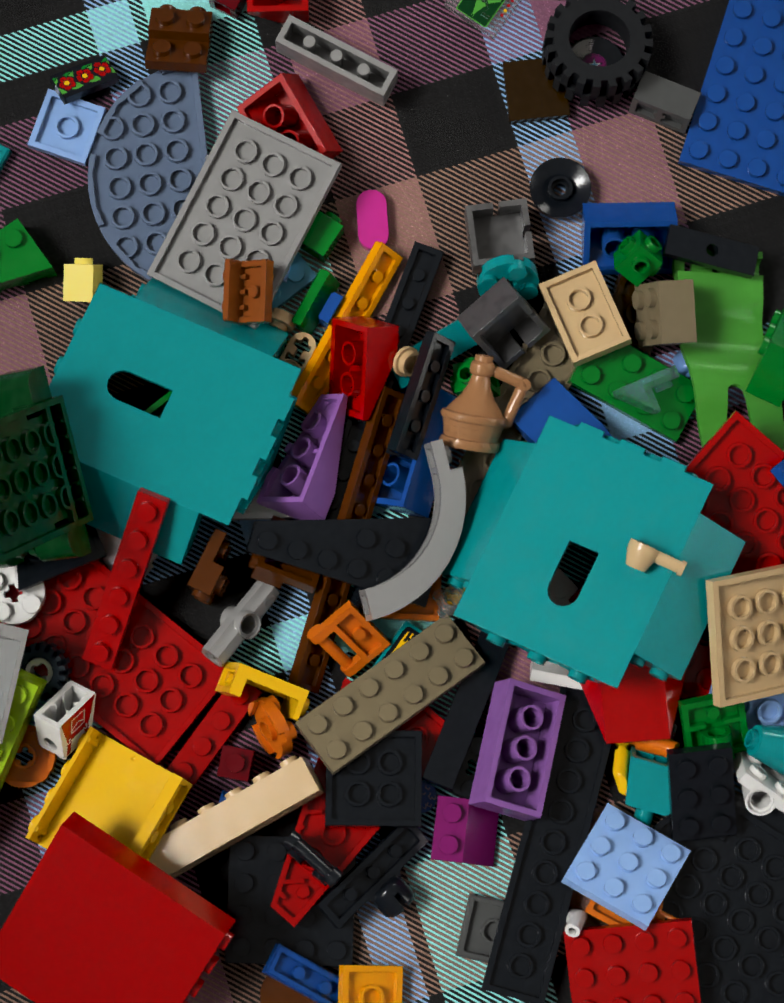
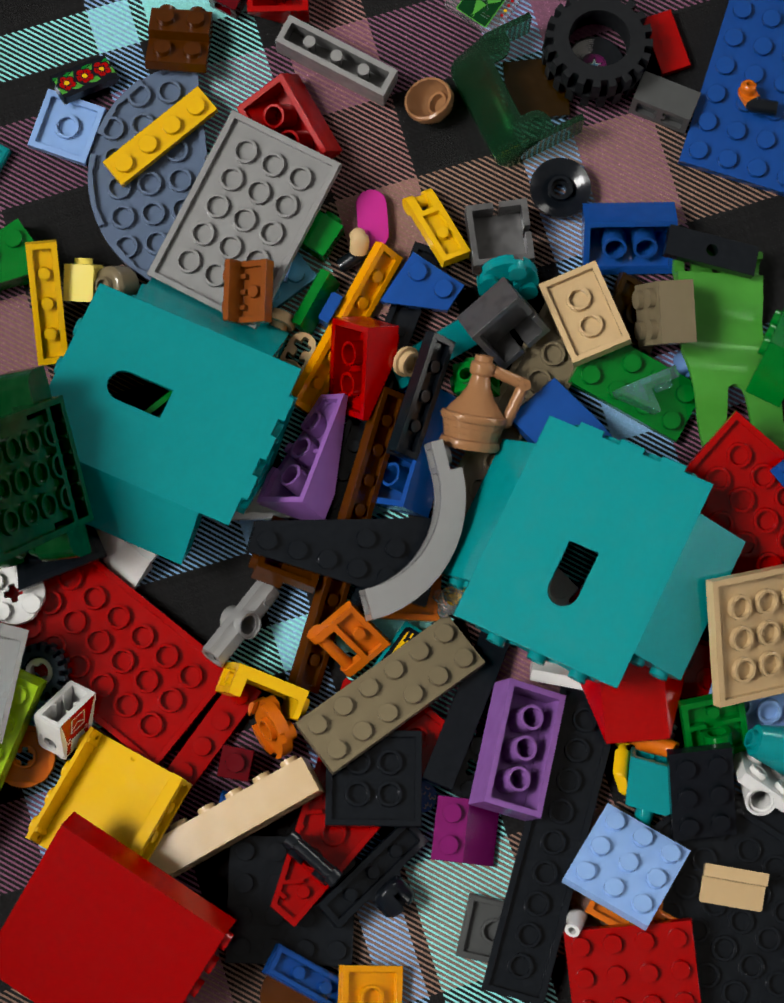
red plate [82,487,171,671] -> none
reddish brown plate [187,528,233,606] -> none
green brick [613,230,663,287] -> none
tan bar [625,538,687,577] -> none
none -> yellow plate [25,239,68,366]
none -> dark tan head [95,266,139,296]
none -> yellow plate [103,86,218,188]
none -> arm [337,228,370,272]
none -> blue wing [380,252,465,313]
none -> yellow plate [402,188,471,268]
none -> medium nougat piece [404,77,454,124]
none -> clear green windscreen [451,12,585,167]
none -> red tile [644,9,691,77]
none -> tan panel [699,863,770,912]
none -> arm [738,80,778,116]

